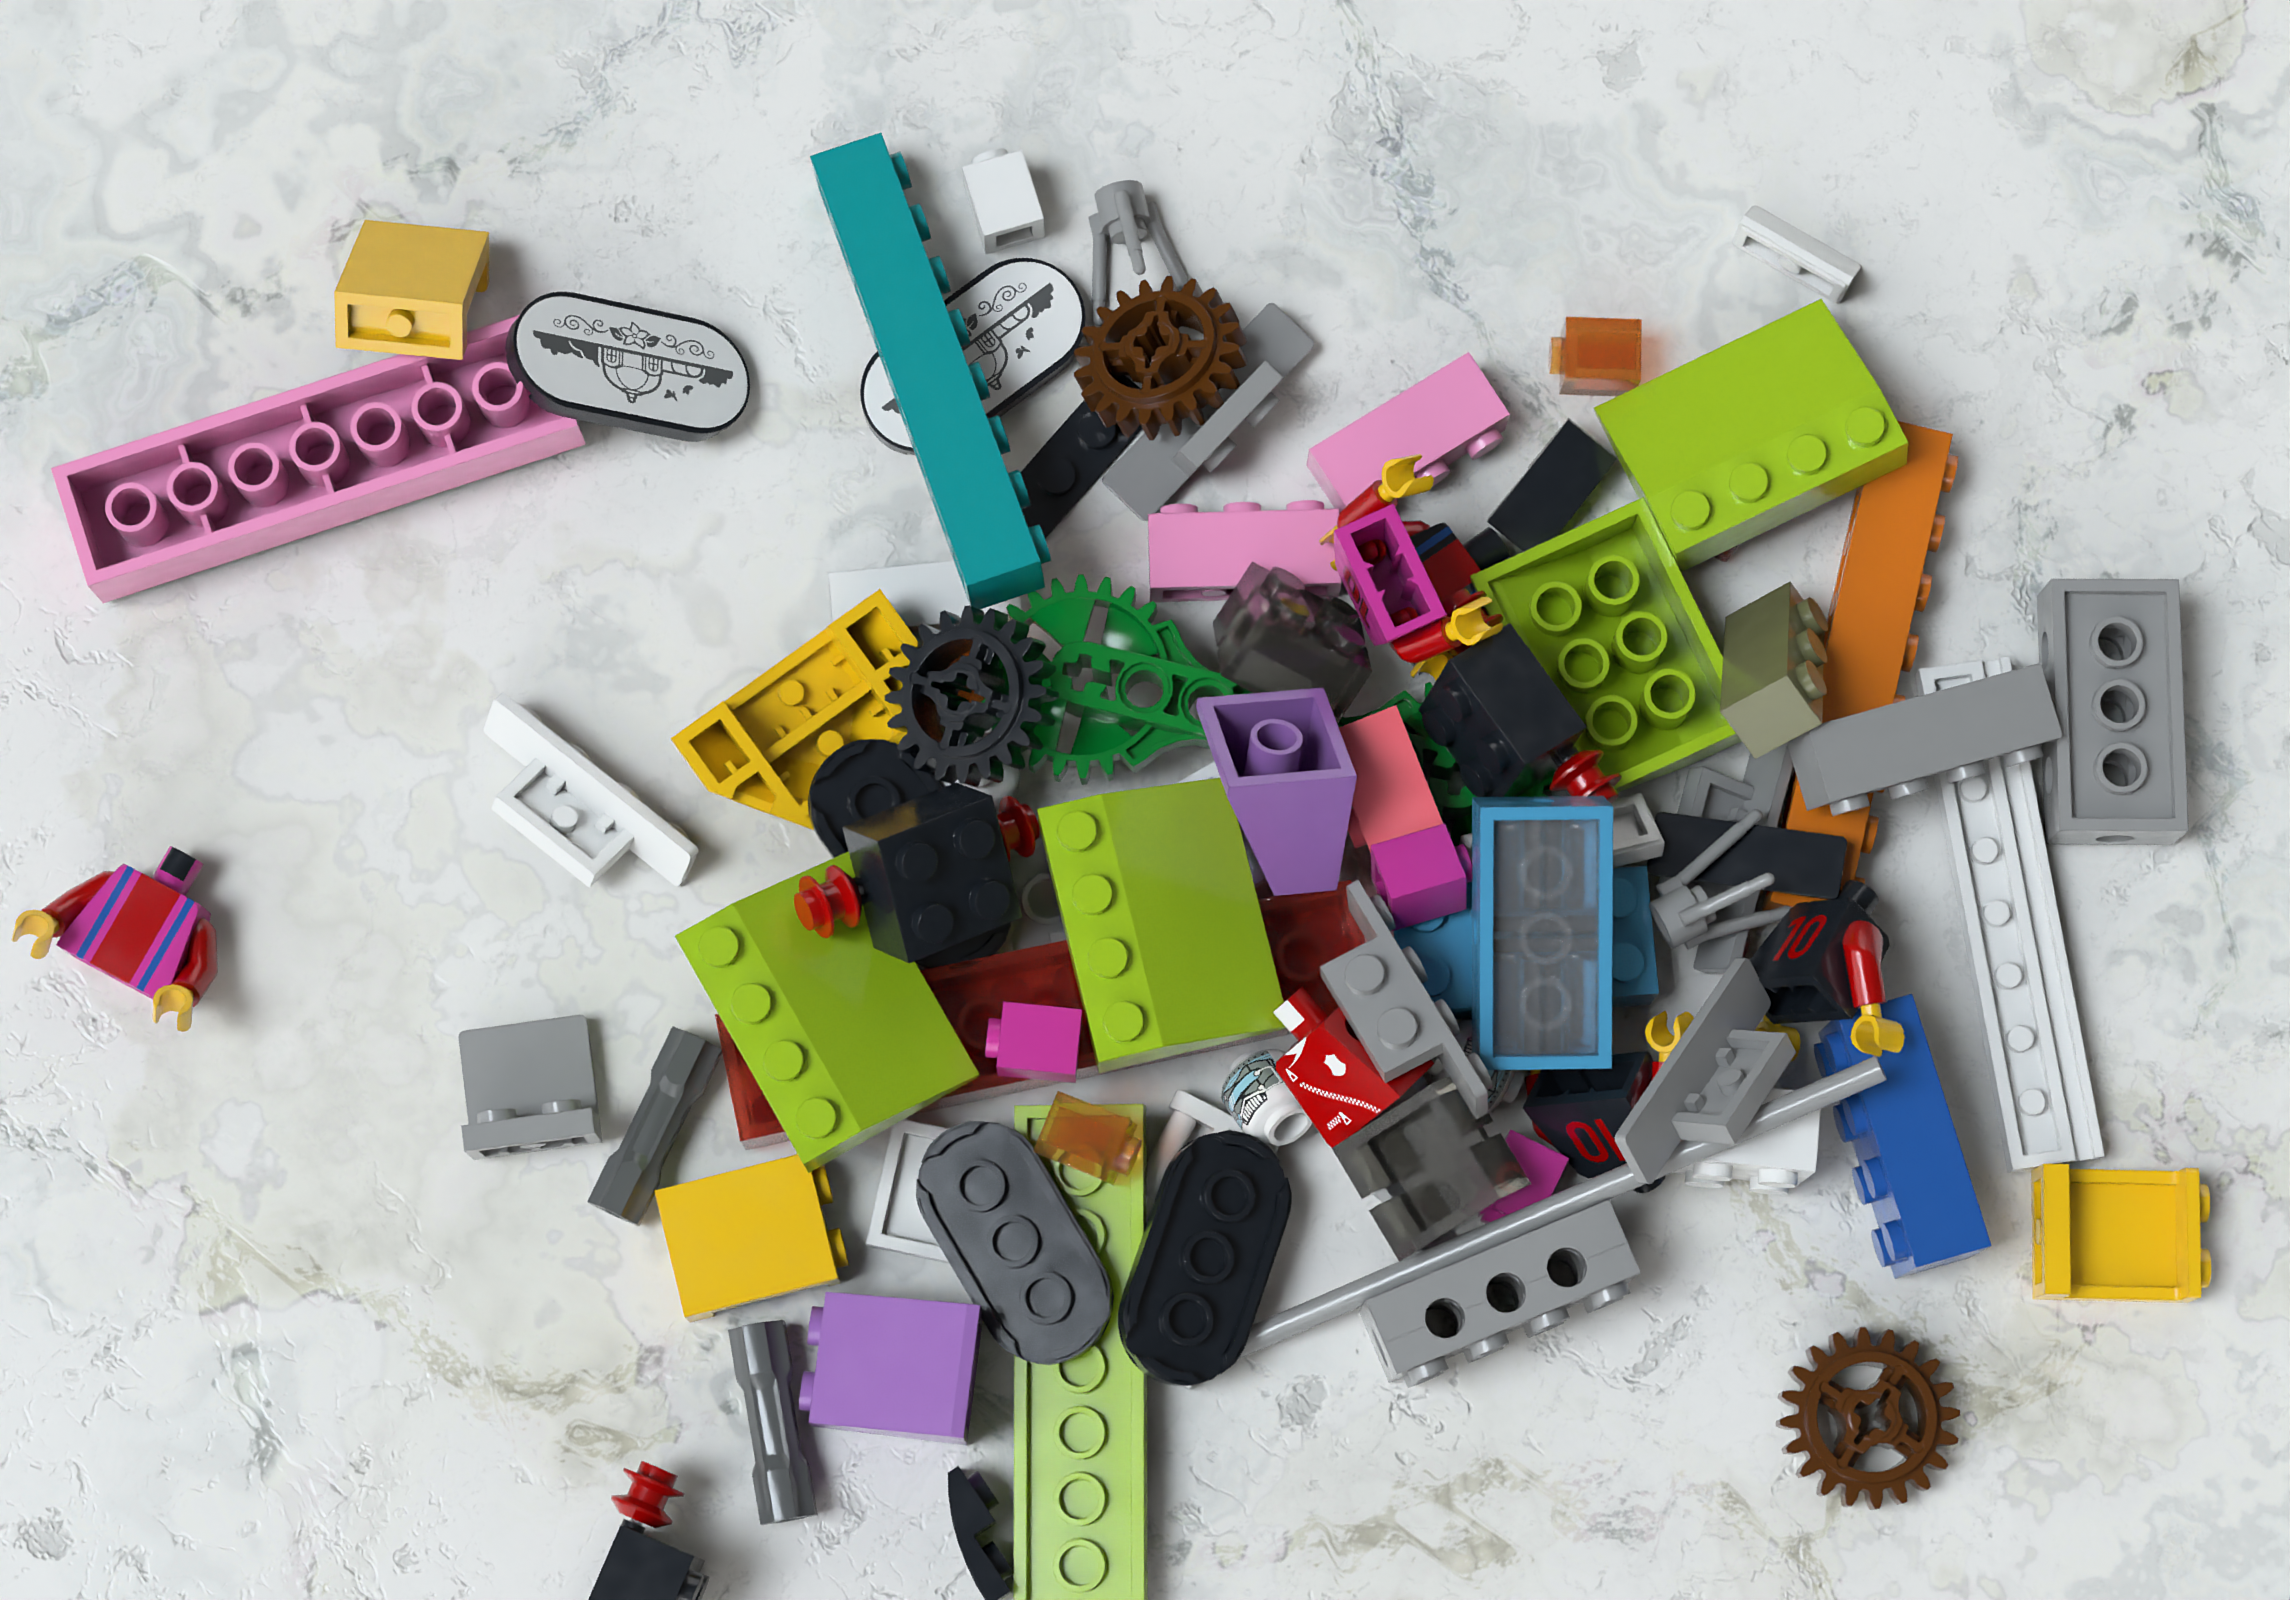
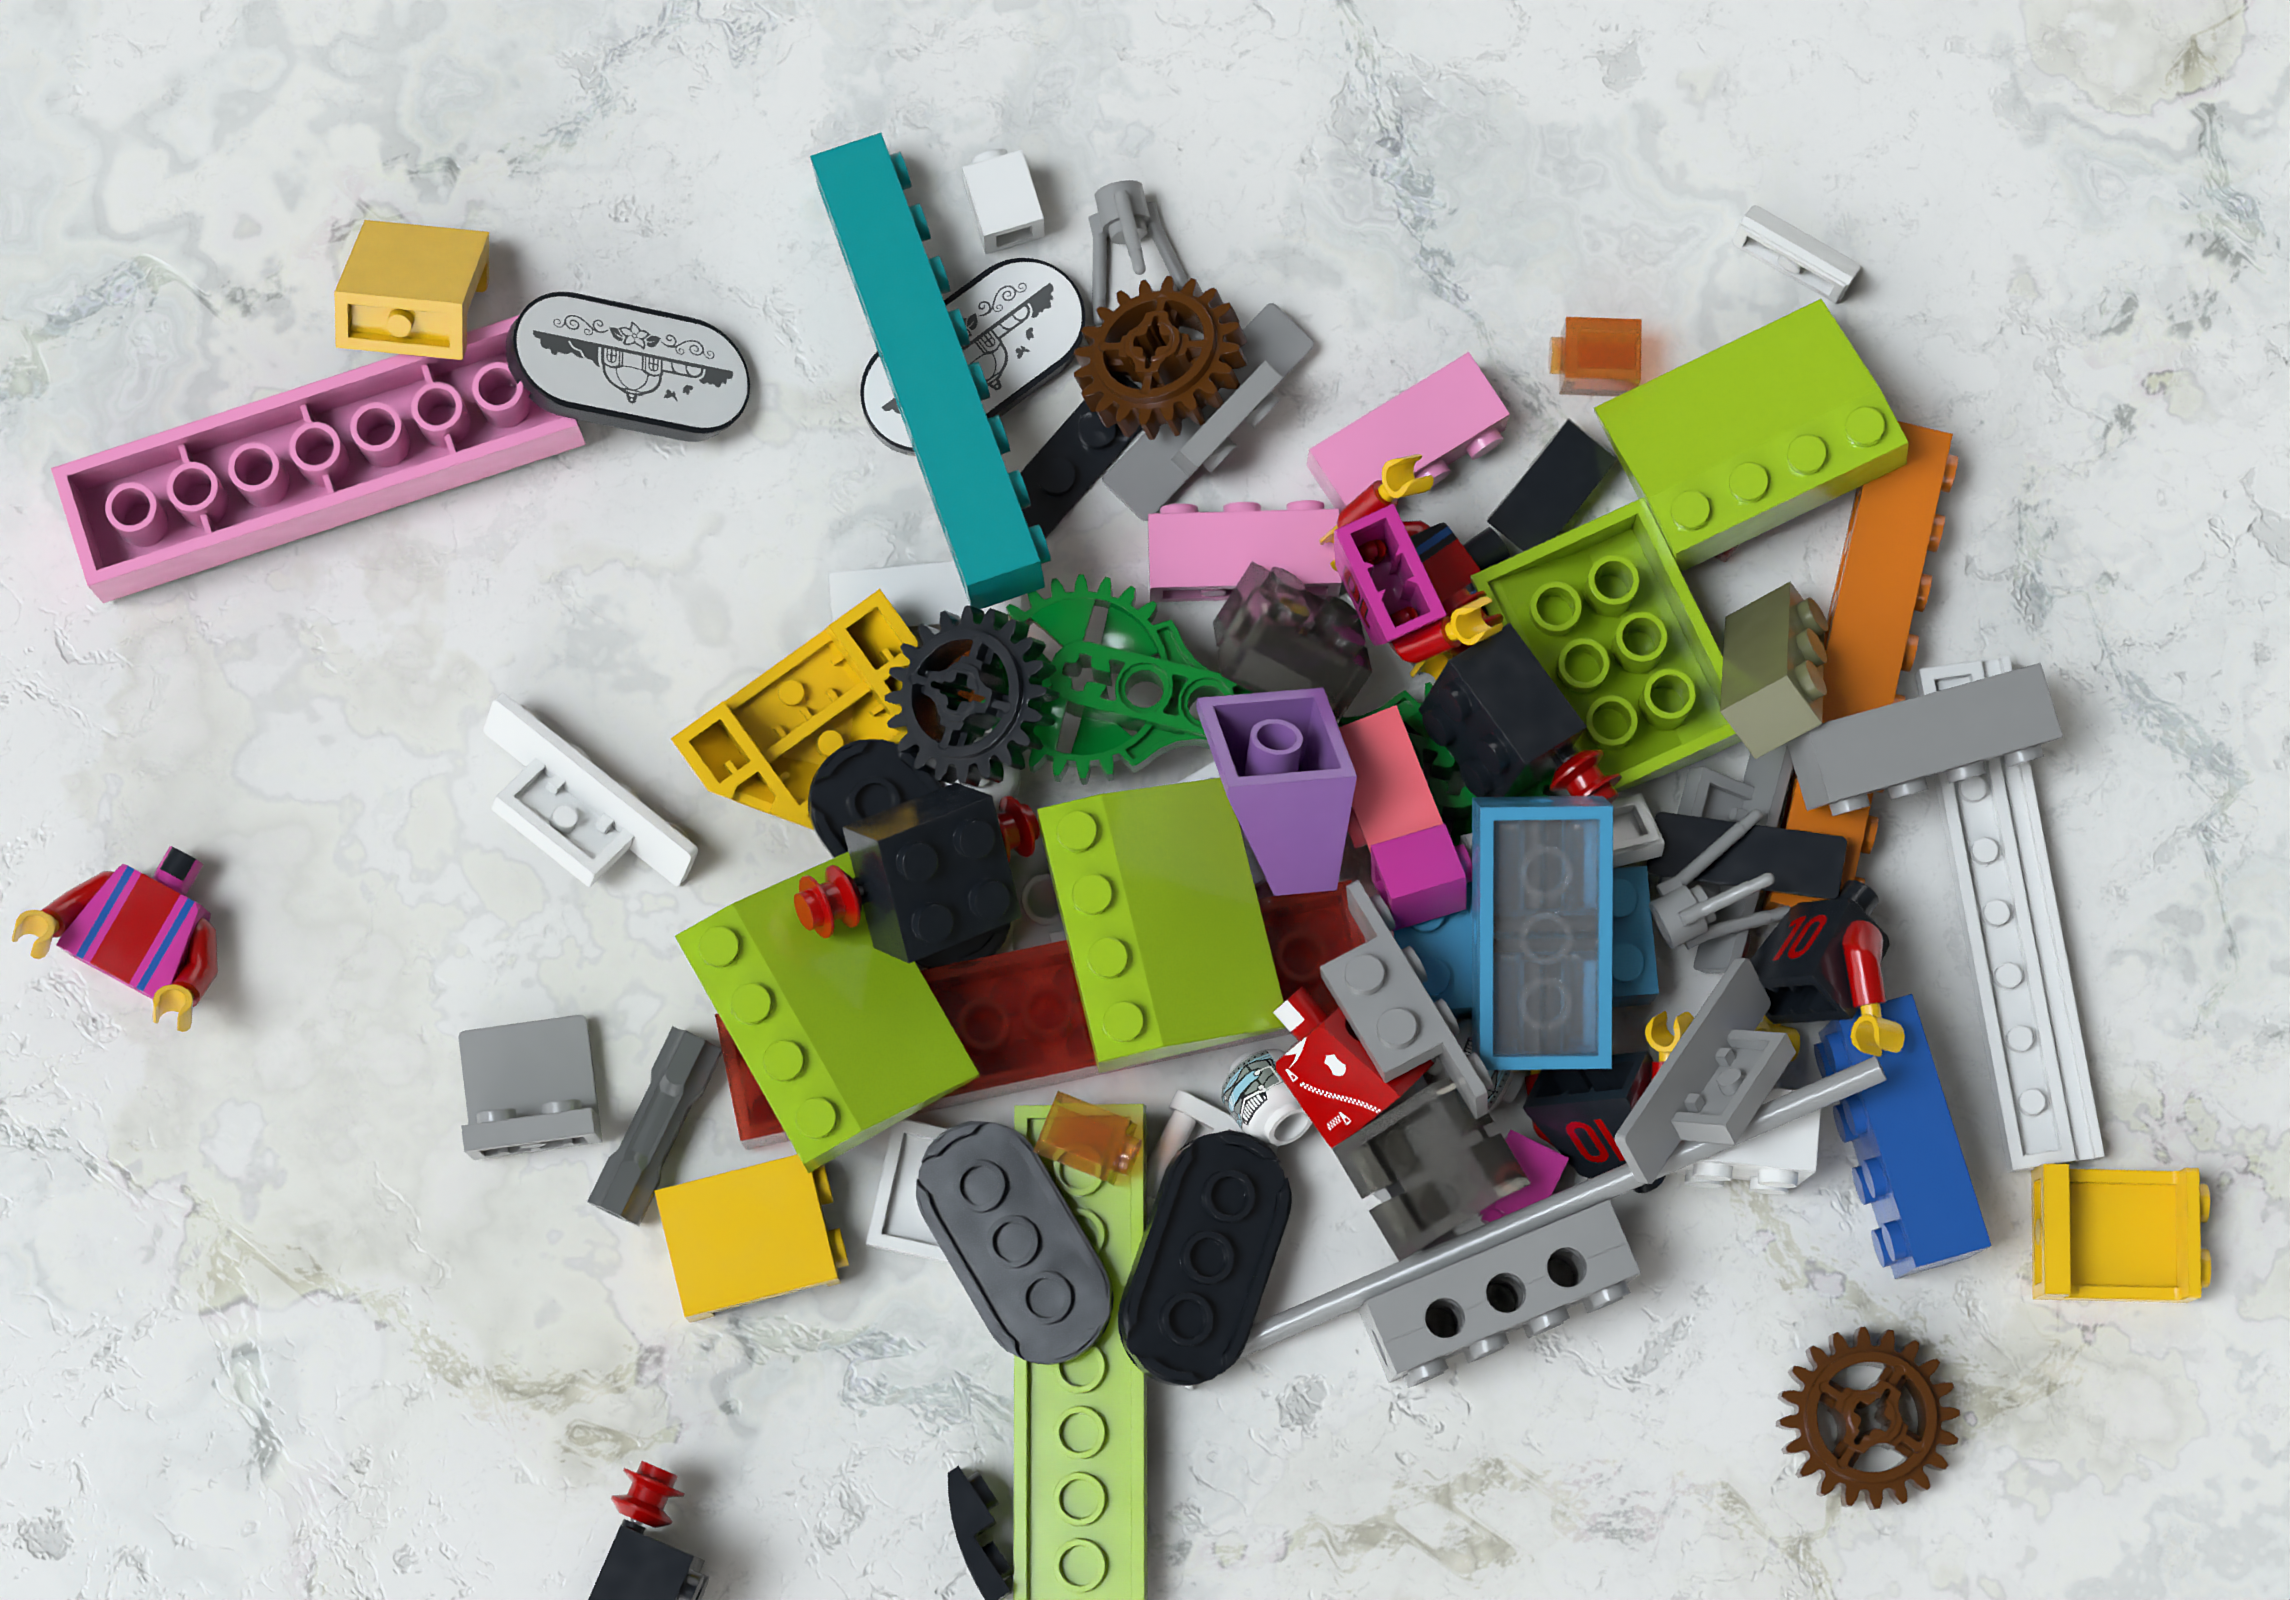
dark grey axle [728,1320,818,1525] -> none
medium lavender slope [799,1292,983,1445] -> none
dark pink brick [985,1002,1082,1083] -> none
light grey brick [2037,579,2189,845] -> none

